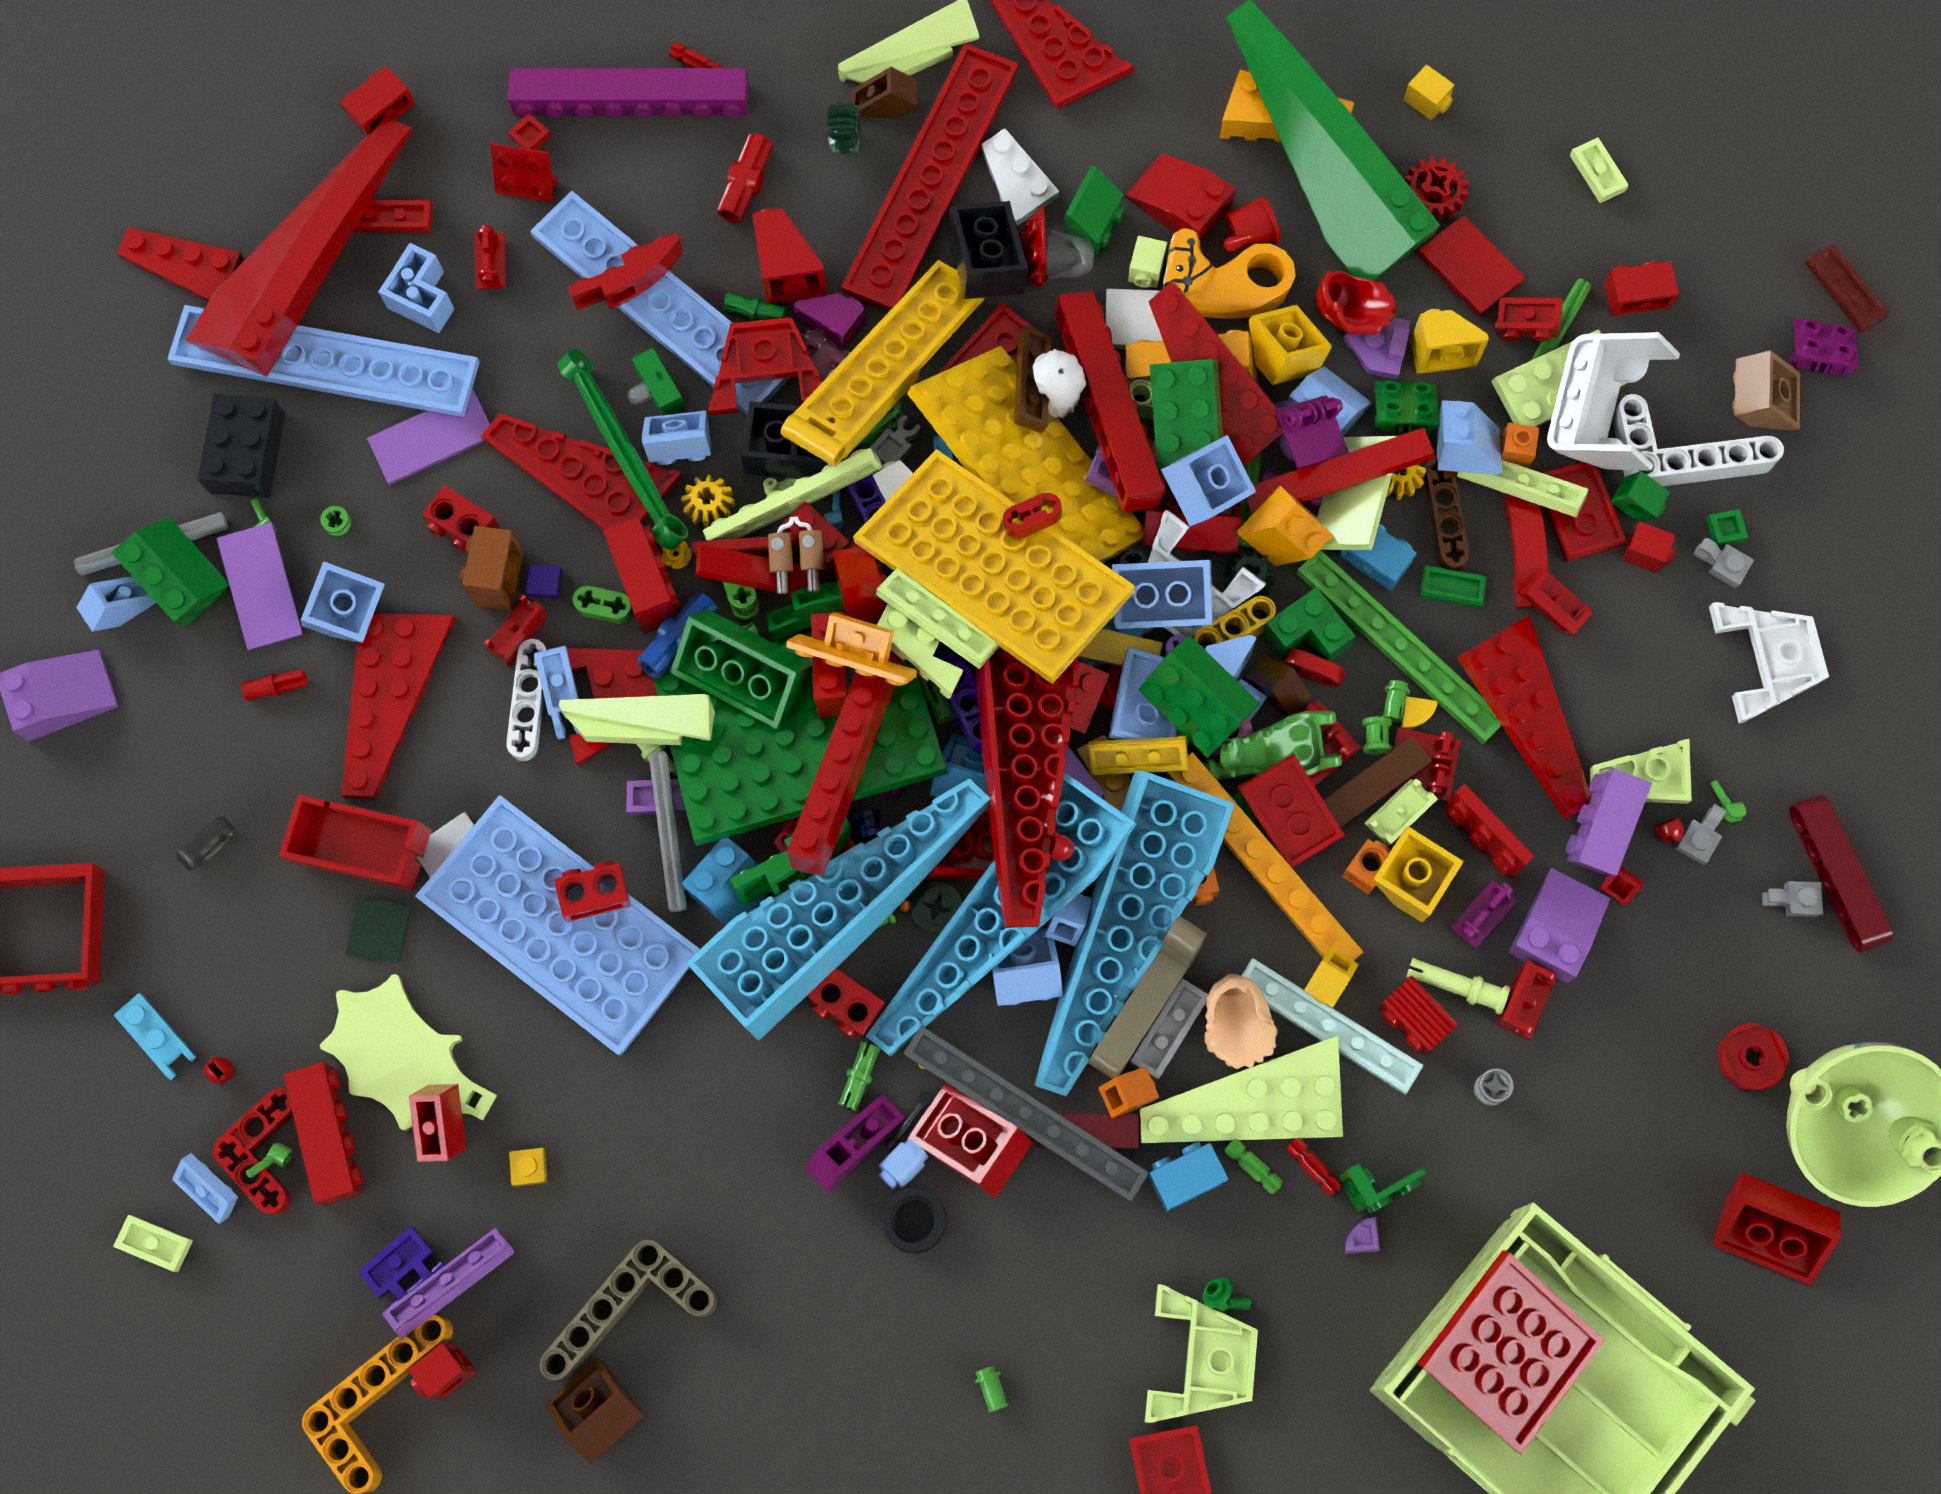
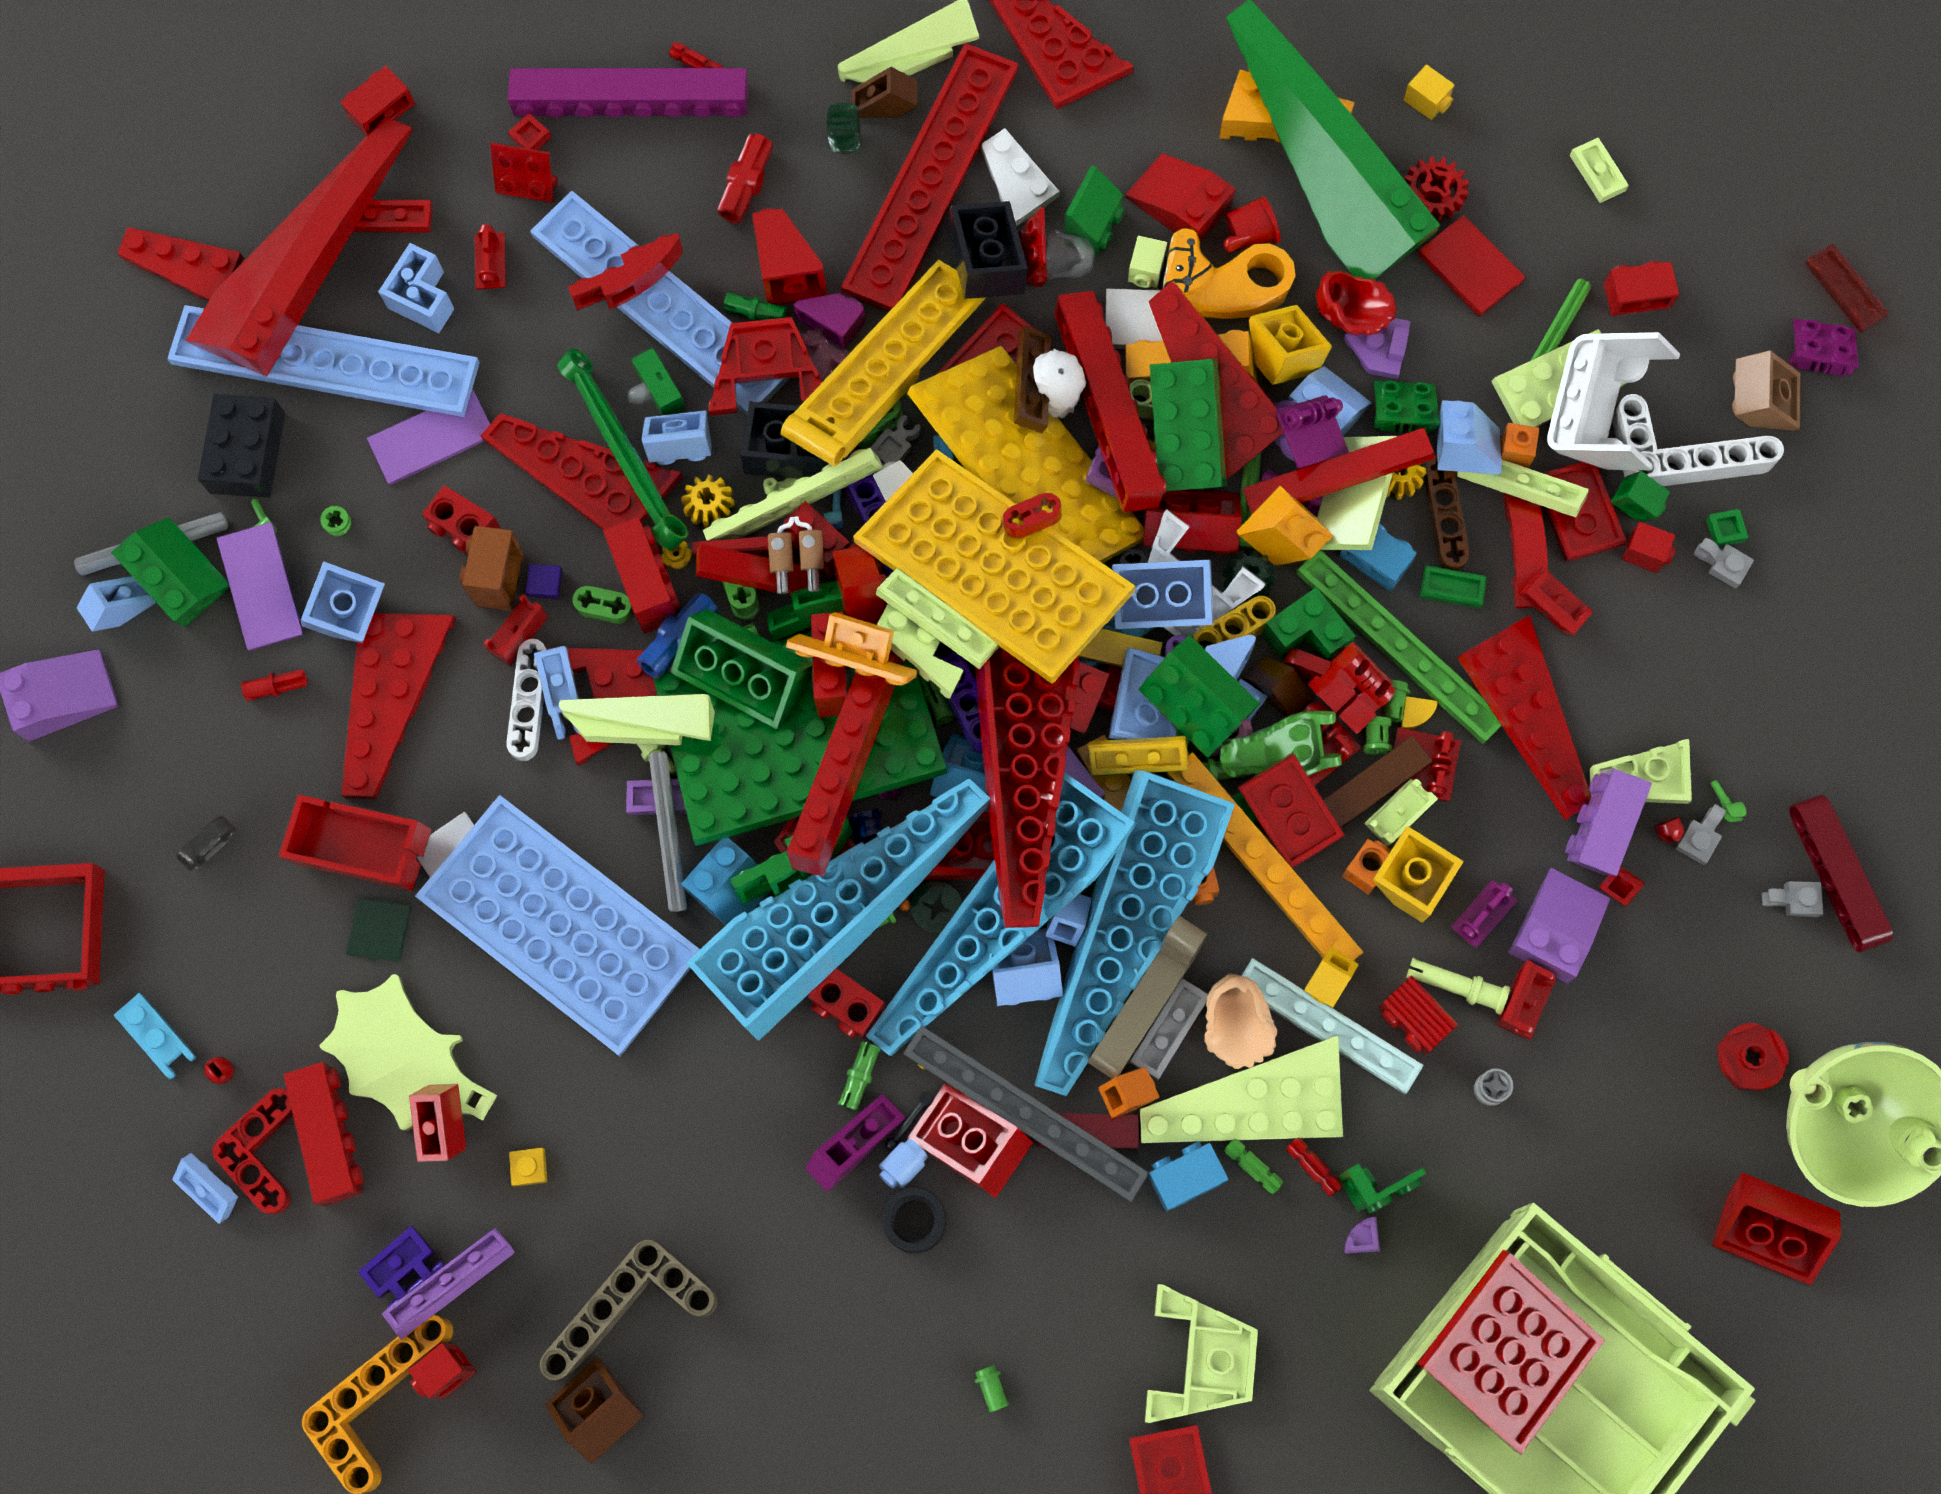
yellowish green plate [113,1215,193,1272] -> none
bright green hand [246,1143,292,1178] -> none
red brick [554,861,631,923] -> none
red hinge [1050,833,1074,861] -> none
light blue slope [1161,435,1256,526] -> none
green plate [1202,1278,1251,1312] -> none
yellow slope [1410,309,1489,374] -> none
red plate [1443,784,1535,879] -> none
red bracket [1494,297,1563,341] -> none
white wing [1709,602,1829,723] -> none
none -> red hips [1308,642,1395,734]

